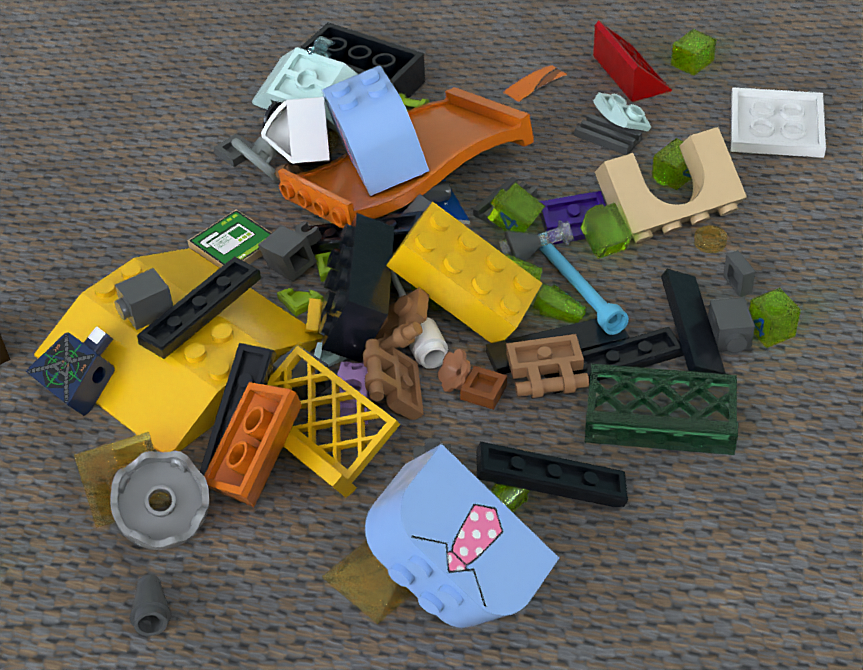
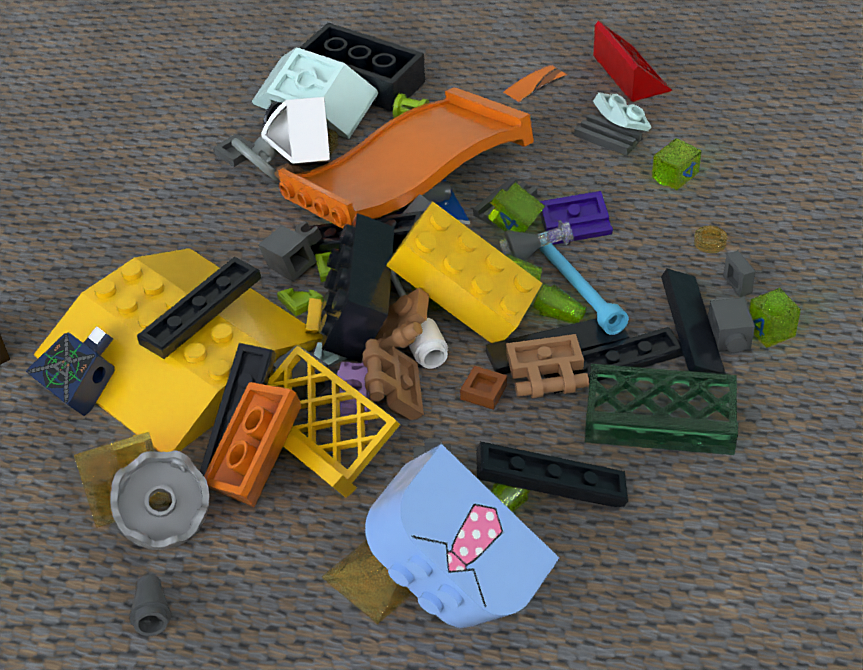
dark grey brick [114,268,173,330] -> none
tile [188,209,272,268] -> none
clear light blue hand [307,36,335,58] -> none
light blue brick [322,65,429,196] -> none
nougat plant [438,349,472,392] -> none
clear neon green brick [581,203,632,259] -> none
tan arch [595,127,747,244] -> none
clear neon green brick [671,29,717,76] -> none
white plate [730,87,826,158] -> none

